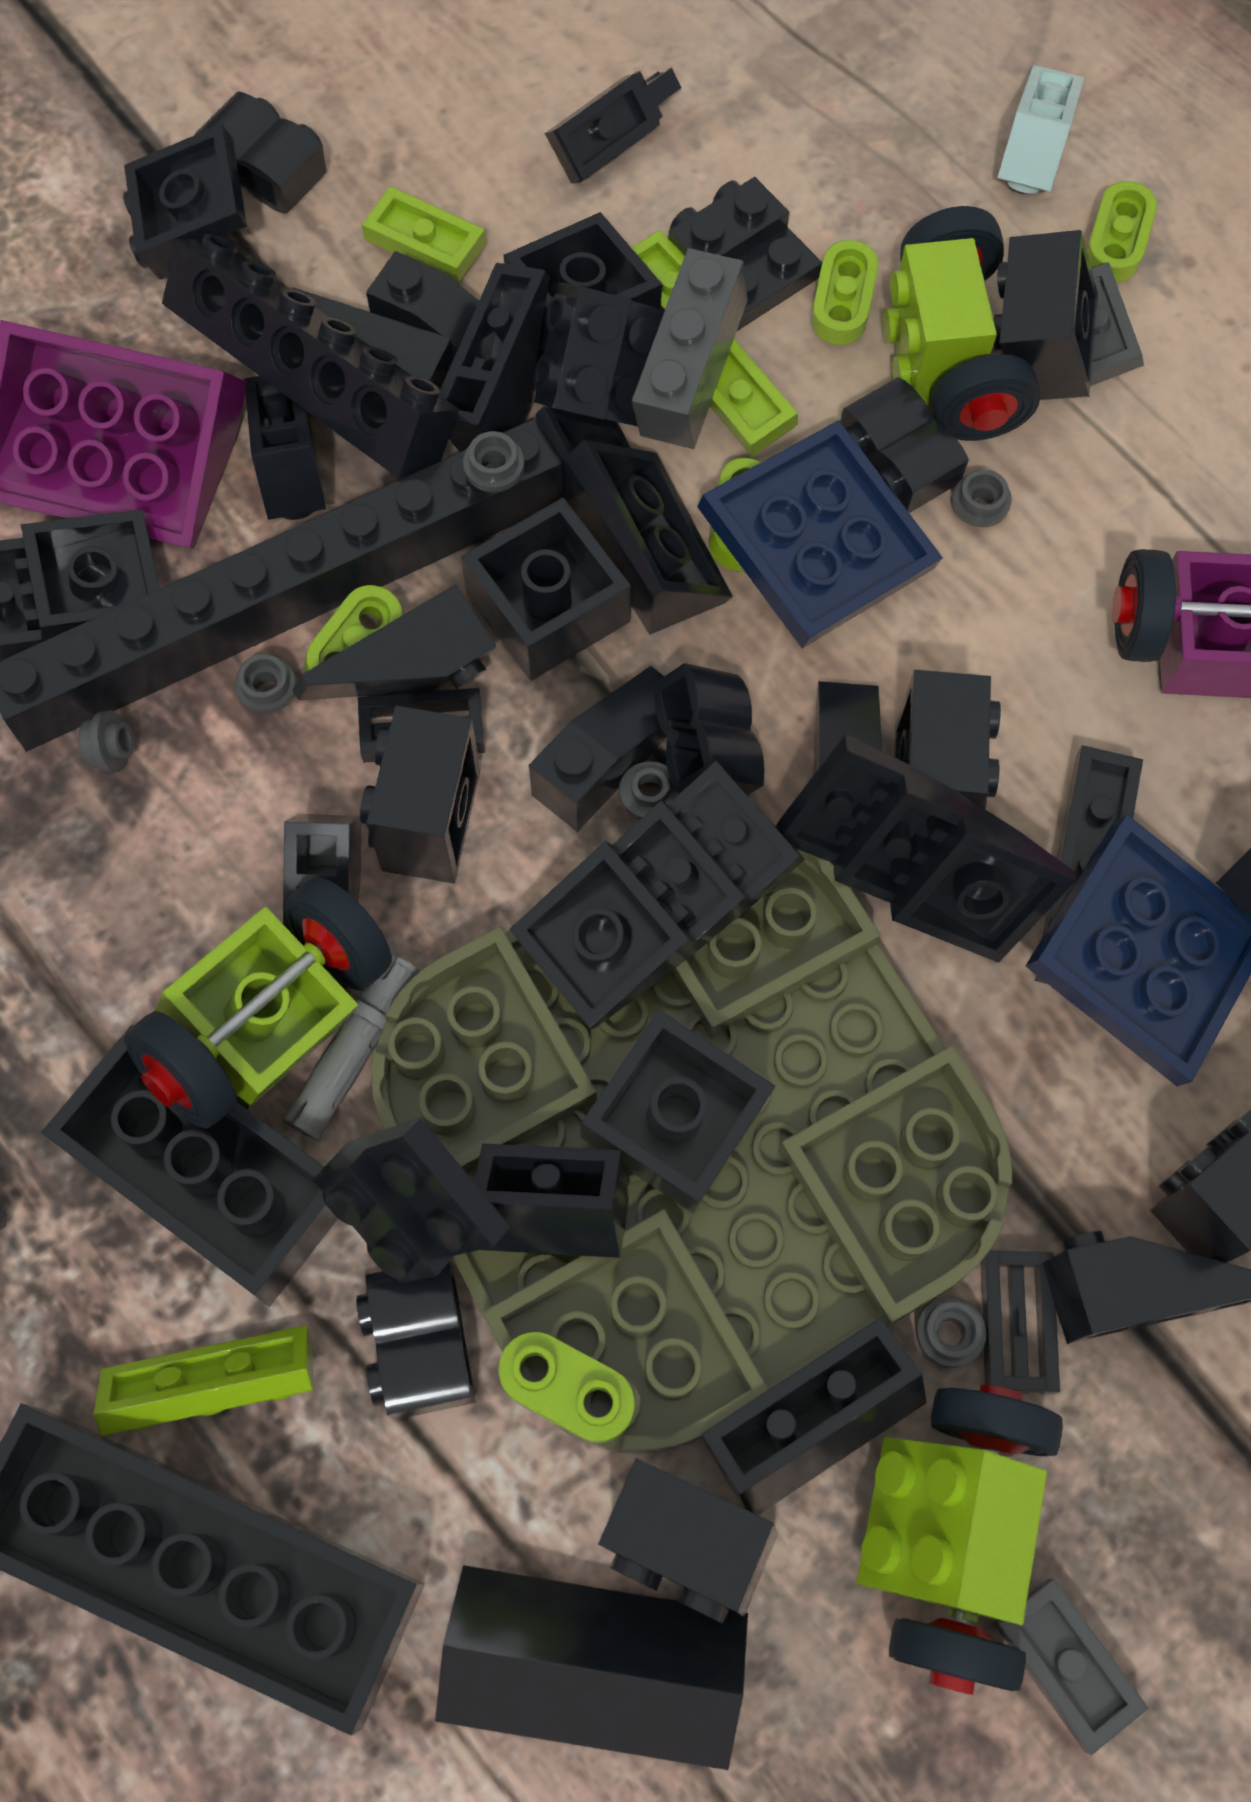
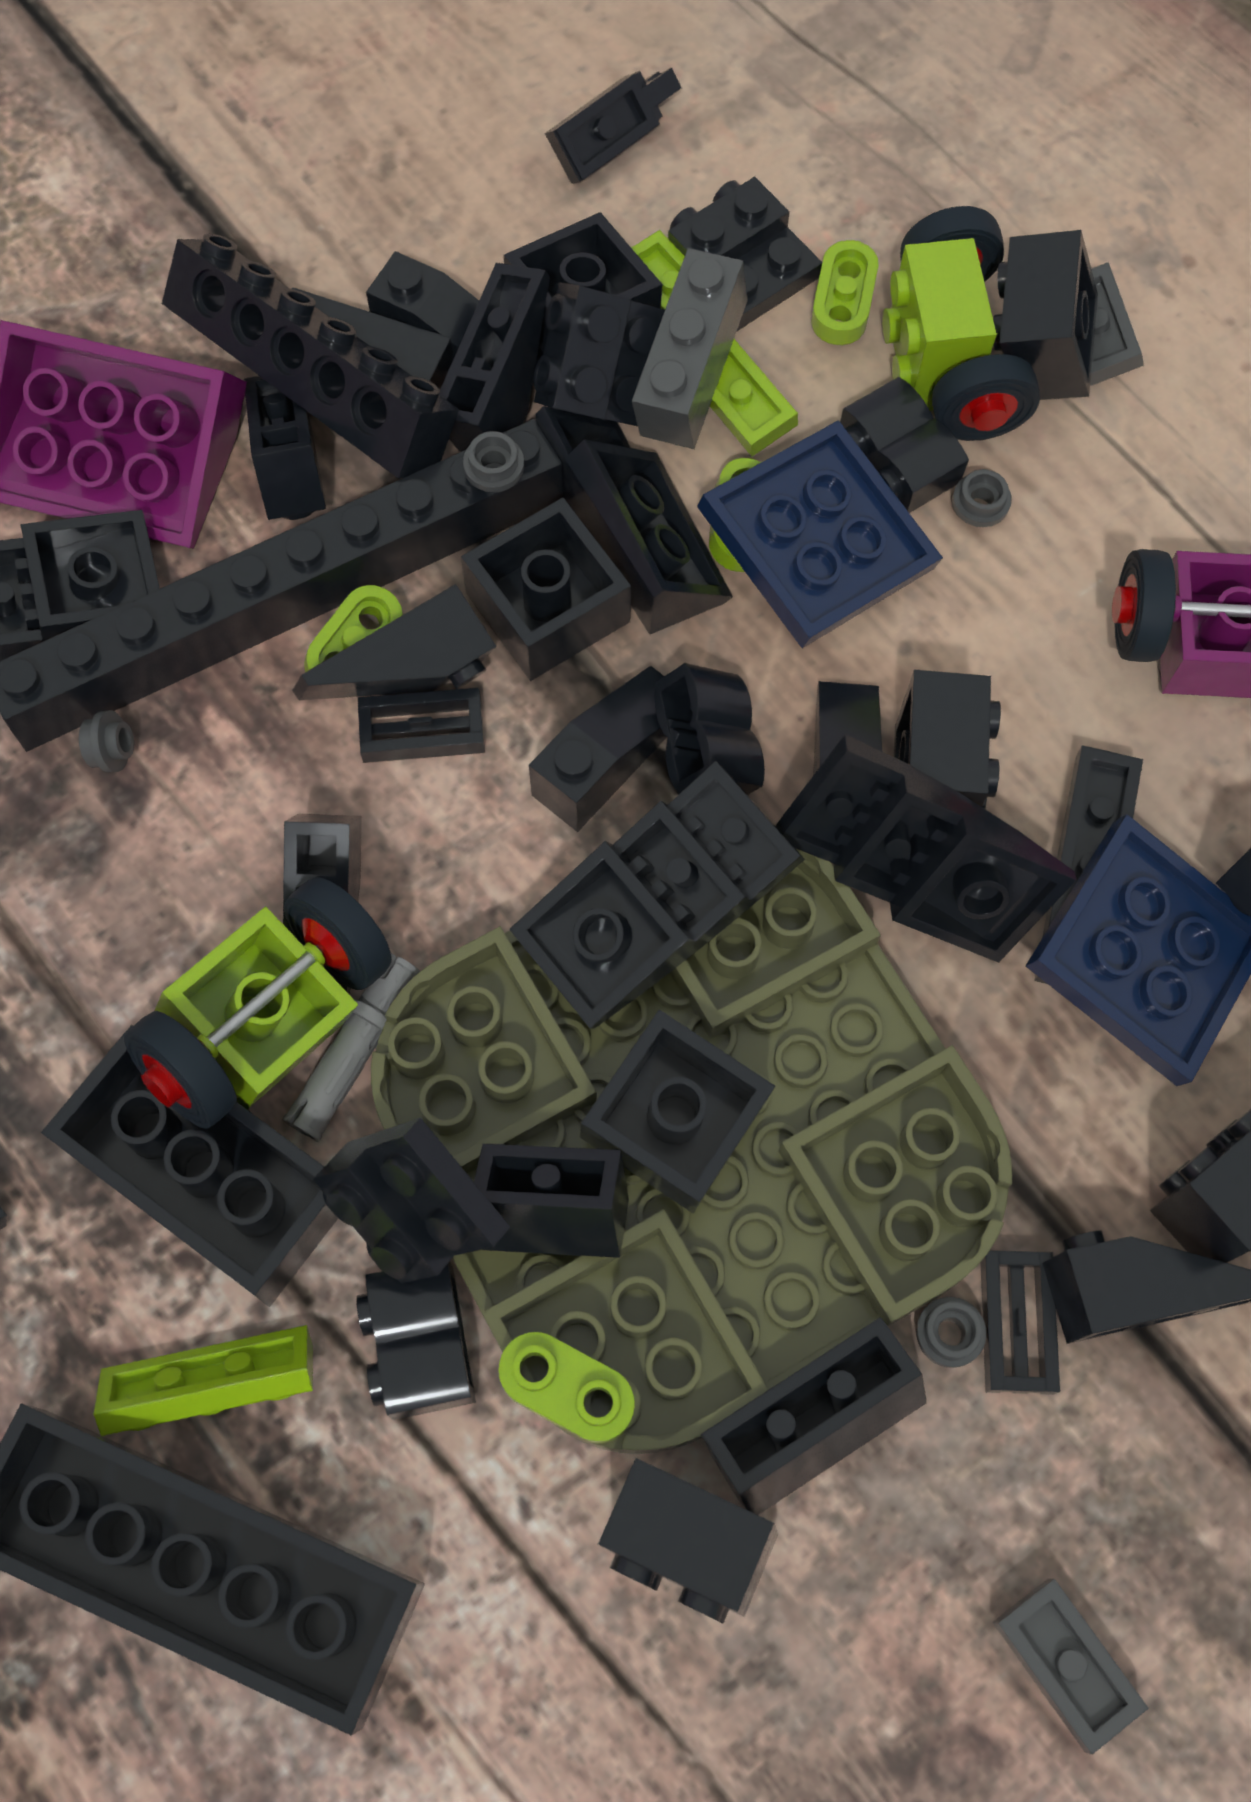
black plate [123,124,247,280] -> none
black brick [195,92,327,214] -> none
dark grey plate [235,654,297,714] -> none
black brick [360,705,480,884] -> none
lime plate [361,186,486,283] -> none
black slope [435,1565,748,1770] -> none
dark grey plate [619,762,679,820] -> none
lime brick [856,1384,1063,1695] -> none
light aqua slope [997,65,1084,193] -> none
lime plate [1087,181,1157,283] -> none

